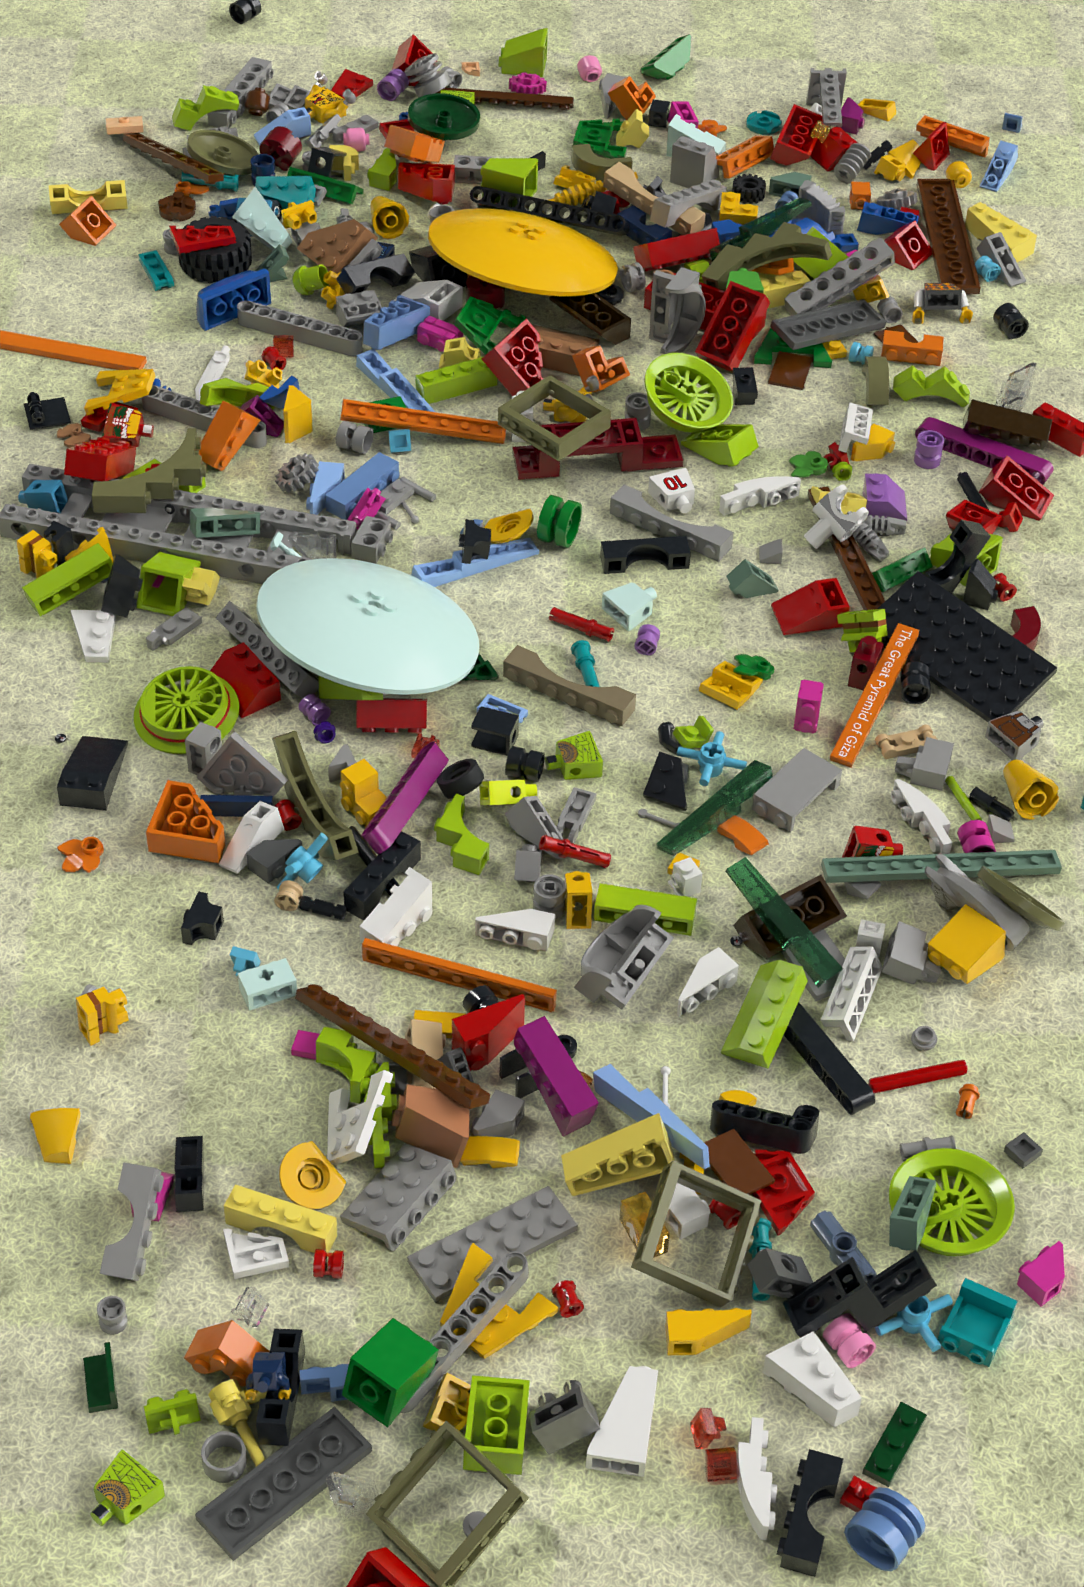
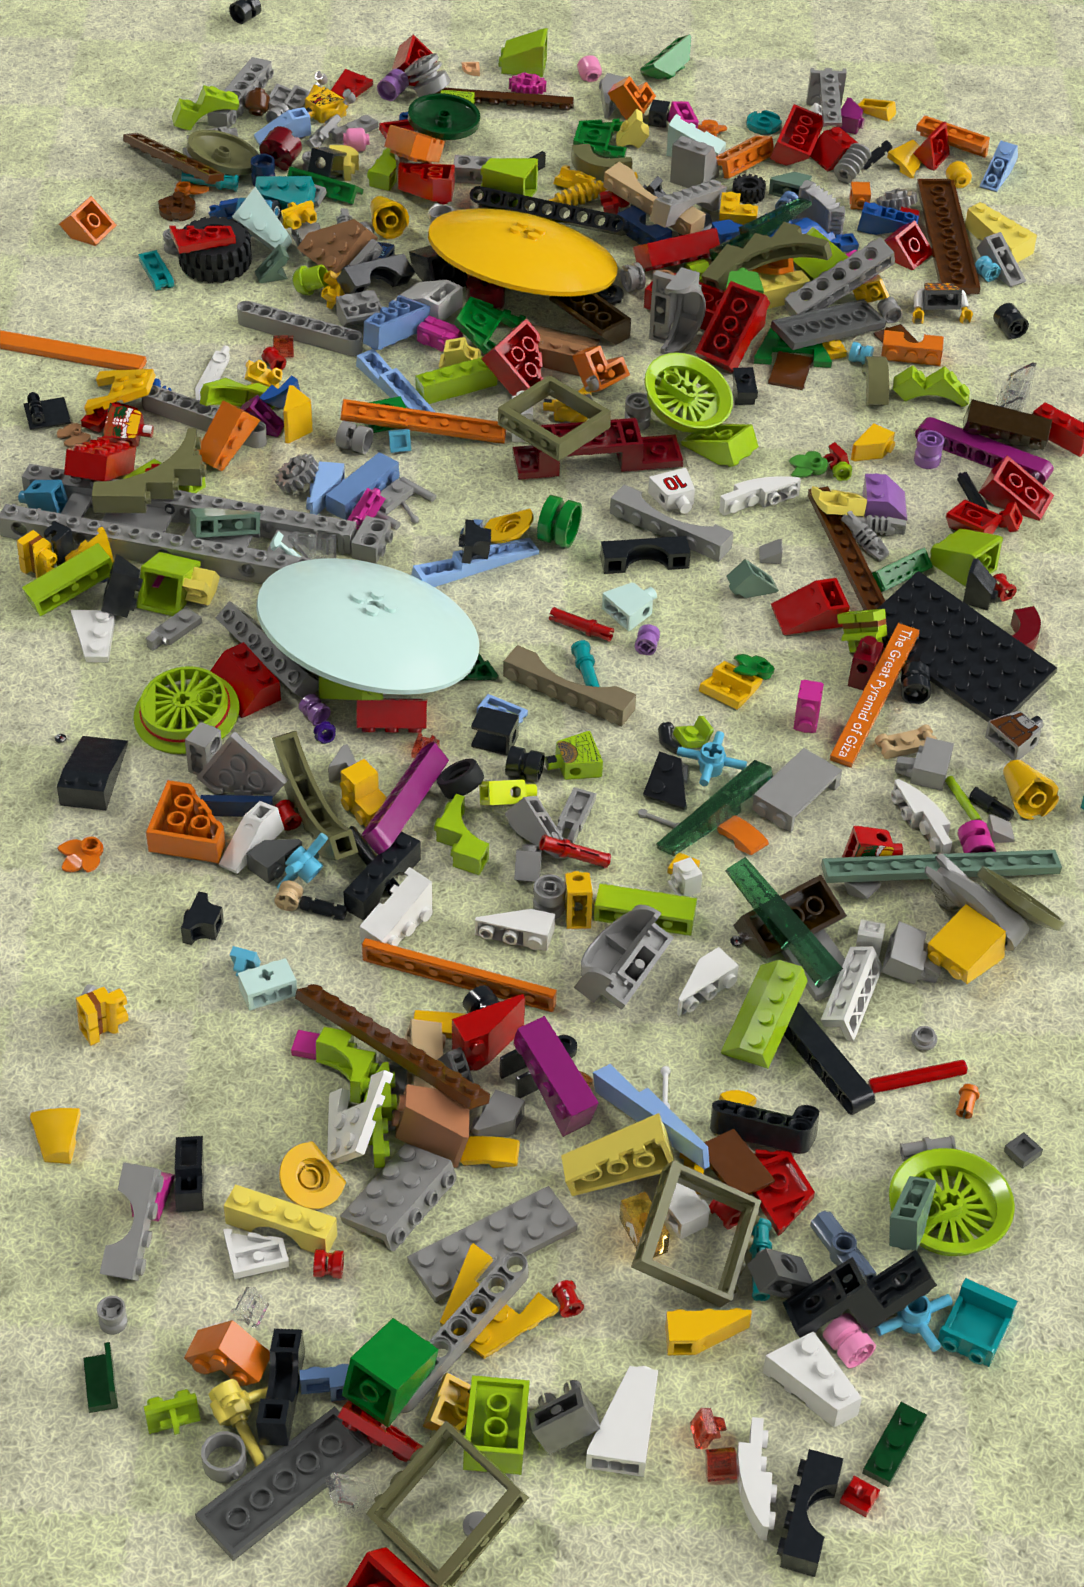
light yellow arch [48,180,128,214] -> none
lime torso [90,1449,165,1526] -> none
light nougat plate [106,116,144,135] -> none
blue windscreen [196,268,271,331] -> none
dark blue piece [245,1352,291,1400] -> none
light grey wheel [440,66,463,88] -> none
black slope [581,191,617,219] -> none
white connector [804,485,869,549] -> none
clear yellow wheel [810,120,831,143] -> none
white fence [838,402,873,452] -> none
medium blue wheel [844,1487,926,1571] -> none
yellow brick [874,154,907,181] -> none
black arch [924,520,991,594] -> none
medium blue slope [1002,113,1023,133] -> none
dark pink slope [1017,1241,1065,1307] -> none
none -> red wing [337,1400,423,1462]

